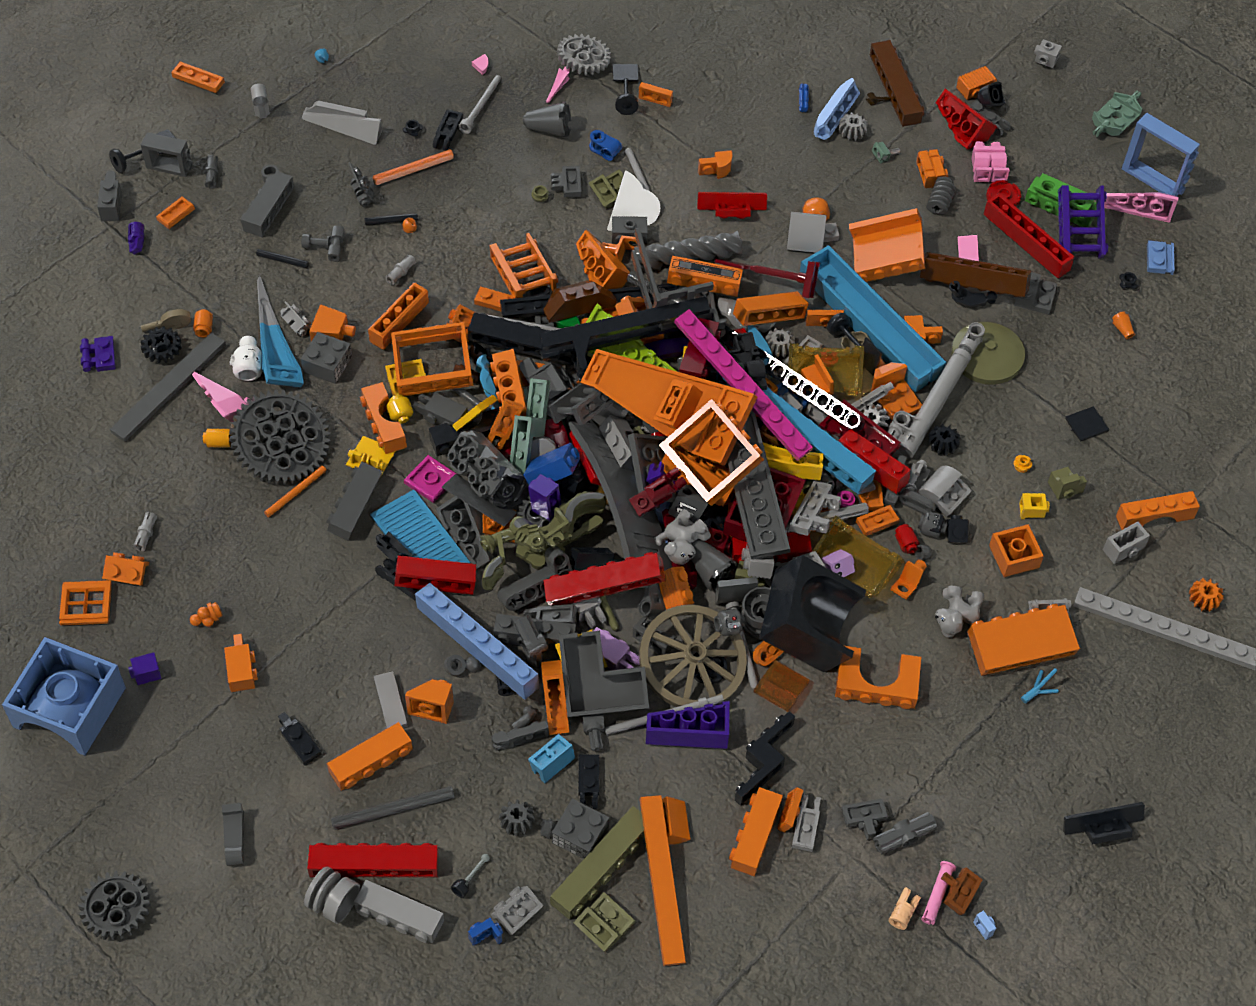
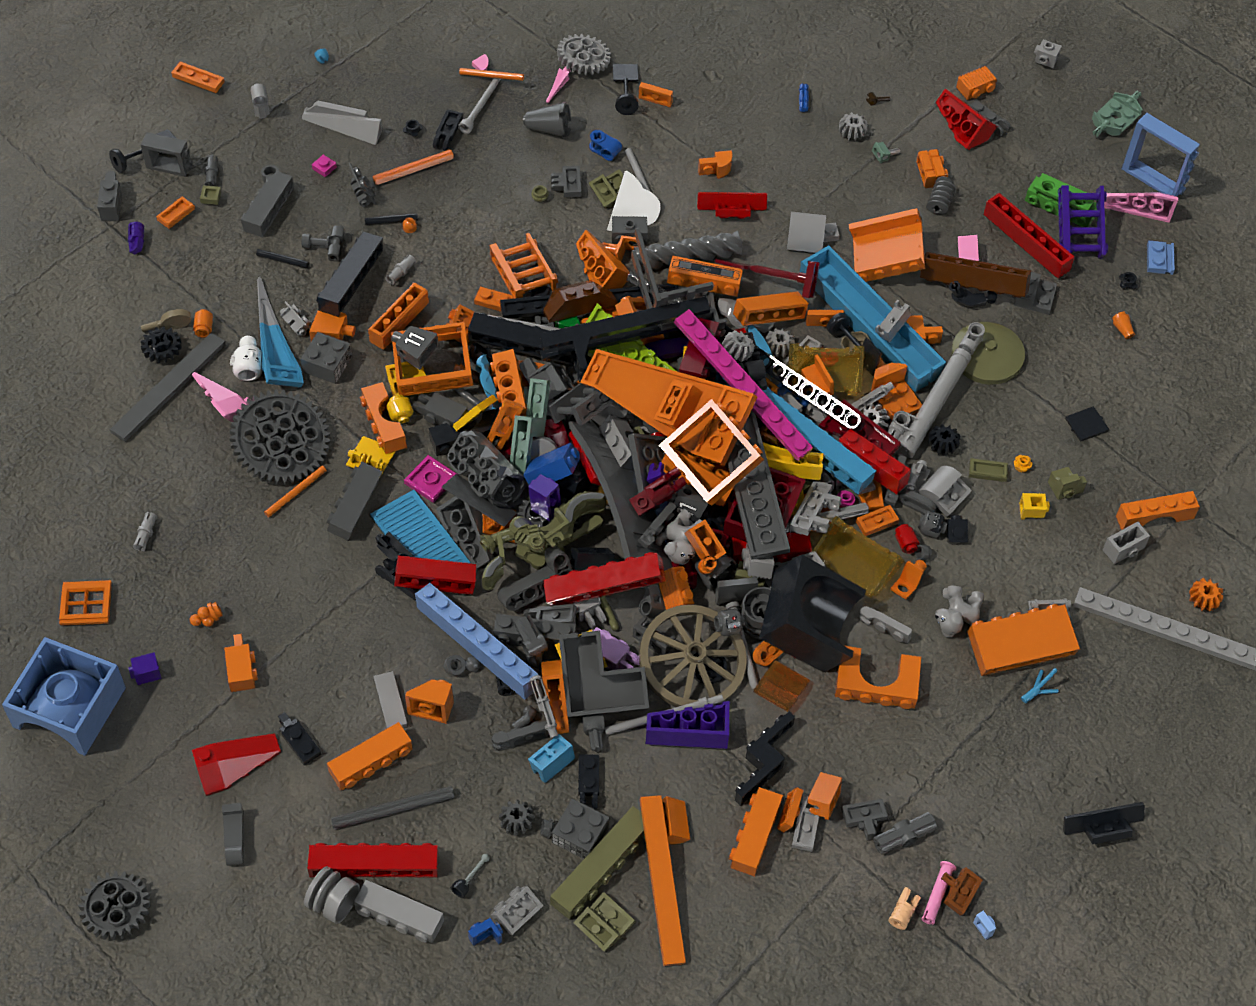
dark purple plate [80,336,116,372] -> none
orange bracket [102,552,149,585] -> none
light orange brick [203,429,232,448] -> none
orange hair [802,197,830,220] -> none
light blue brick [814,78,860,140] -> none
lavender brick [822,549,855,577] -> none
reddish brown brick [870,40,925,127] -> none
bright pink hips [971,142,1010,182] -> none
black piece [978,82,1006,107] -> none
red tile [986,180,1021,206] -> none
orange brick [989,524,1044,577] -> none
none -> red wedge [192,733,281,796]
none -> olive plate [200,185,221,205]
none -> dark pink plate [312,154,337,177]
none -> black brick [316,232,383,317]
none -> dark grey torso [391,326,439,370]
none -> orange bar [459,68,524,81]
none -> light grey piece [530,675,558,738]
none -> dark grey hinge [637,502,676,549]
none -> orange hinge [684,520,726,575]
none -> light grey gear [722,330,755,362]
none -> orange hinge [807,772,842,820]
none -> light grey hinge [859,606,912,644]
none -> light grey hinge [875,300,911,342]
none -> olive tile [969,458,1008,482]

